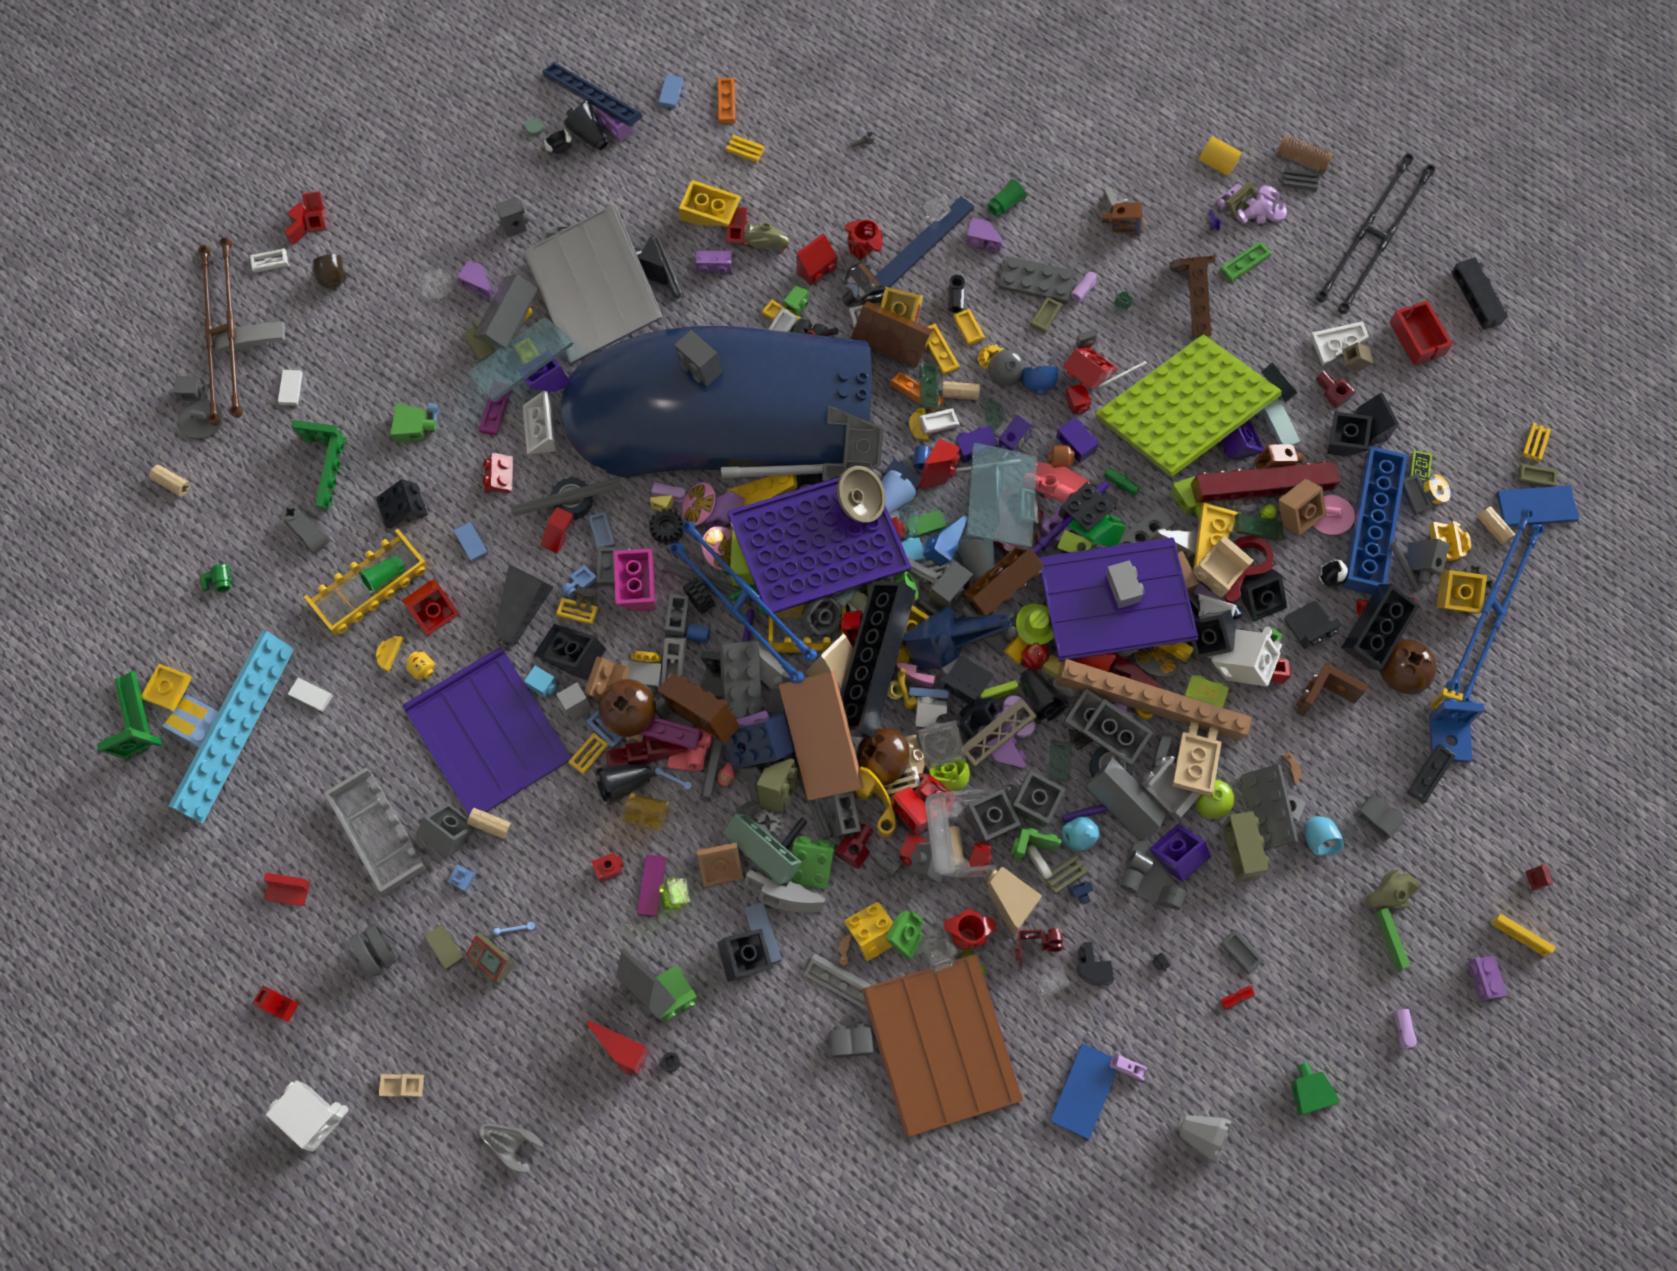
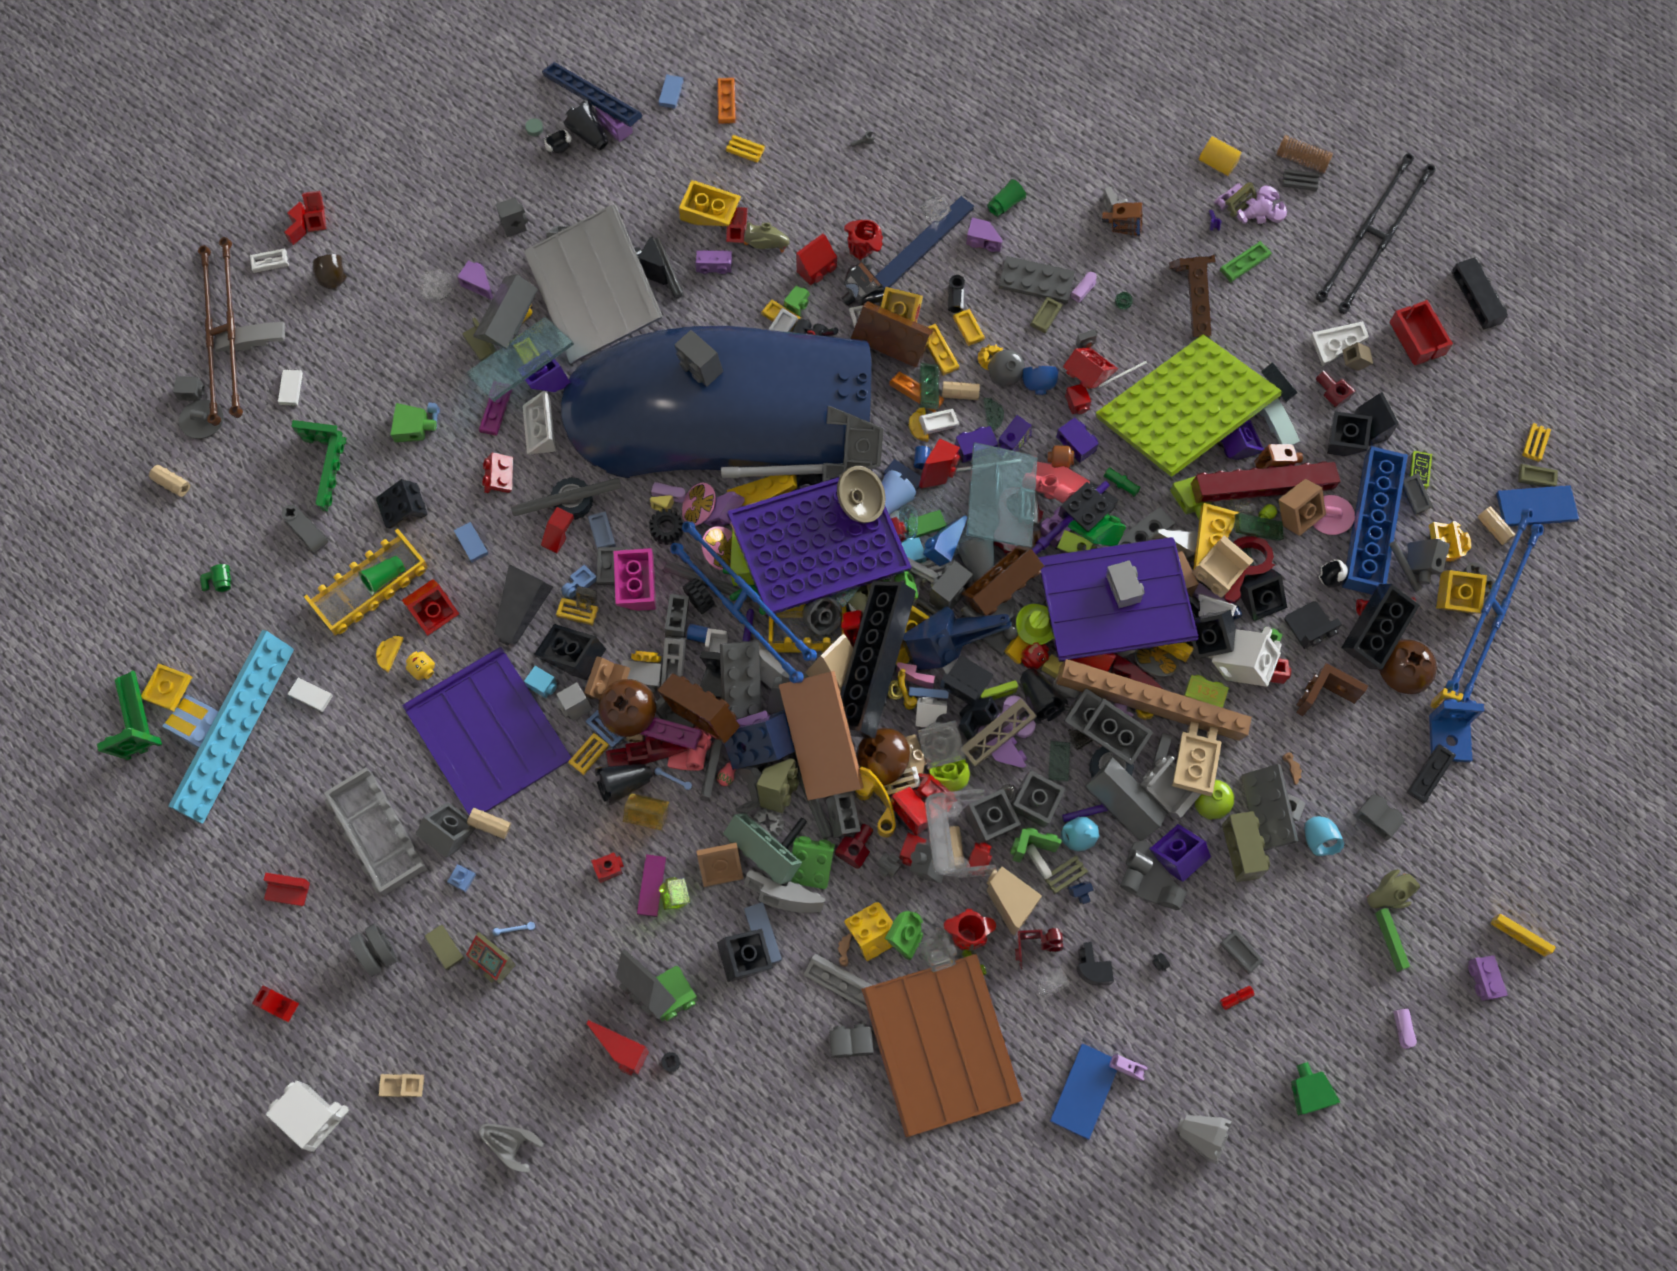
yellow piece [1424,474,1450,504] -> none
dark red tile [1525,865,1553,891] -> none
none -> white panel [705,628,728,653]

